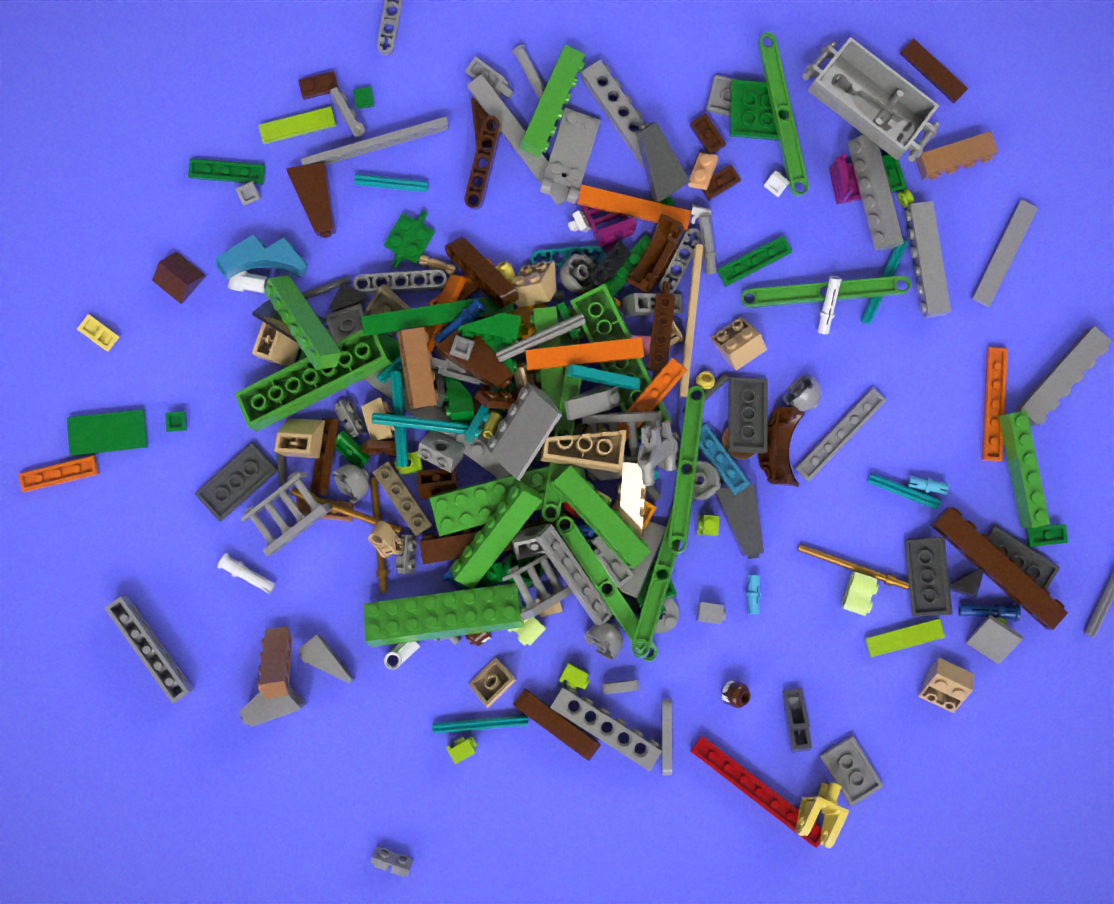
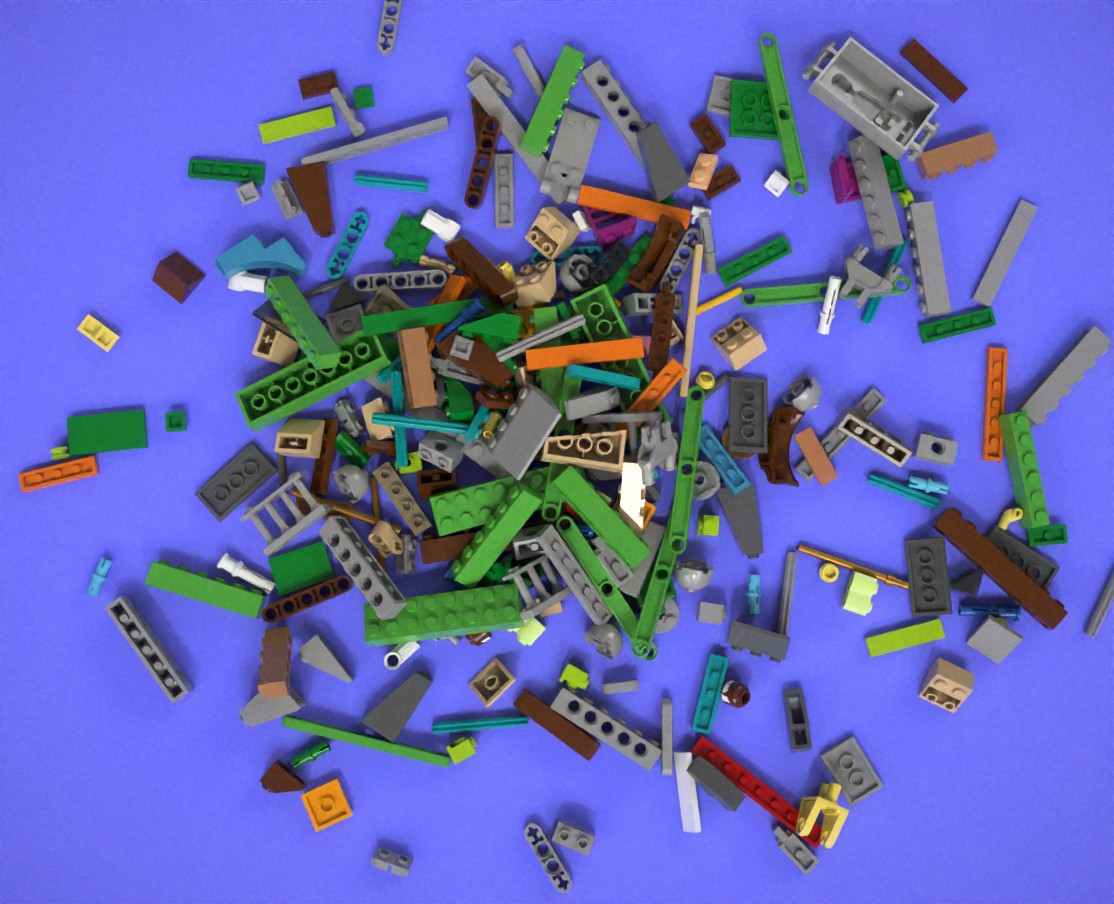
none -> lime bush [50,446,69,460]
none -> medium azure pin [85,557,113,598]
none -> bright green brick [145,559,267,619]
none -> reddish brown slope [259,760,308,793]
none -> reddish brown beam [261,575,354,623]
none -> green tile [268,541,335,596]
none -> light grey hinge [271,179,303,221]
none -> bright green beam [281,715,452,767]
none -> green pin [290,739,331,769]
none -> light orange plate [301,778,353,832]
none -> light grey brick [318,515,408,620]
none -> teal beam [326,212,370,280]
none -> dark grey slope [361,670,433,743]
none -> white piece [420,209,461,243]
none -> light grey tile [494,153,514,229]
none -> tan slope [524,206,581,261]
none -> light grey beam [524,822,572,893]
none -> light grey brick [551,818,596,856]
none -> white tile [673,751,701,833]
none -> light grey cylinder [674,559,714,592]
none -> dark grey slope [686,755,746,812]
none -> teal plate [691,653,729,735]
none -> yellow bar [696,286,743,315]
none -> dark grey slope [728,620,791,663]
none -> light grey hinge [771,824,820,876]
none -> light grey axle [777,552,798,636]
none -> nougat tile [793,427,839,487]
none -> light yellow plate [819,563,839,582]
none -> brick [835,406,913,468]
none -> light grey connector [838,244,902,310]
none -> light grey brick [911,432,958,466]
none -> green tile [917,307,997,344]
none -> light yellow arm [997,508,1023,531]

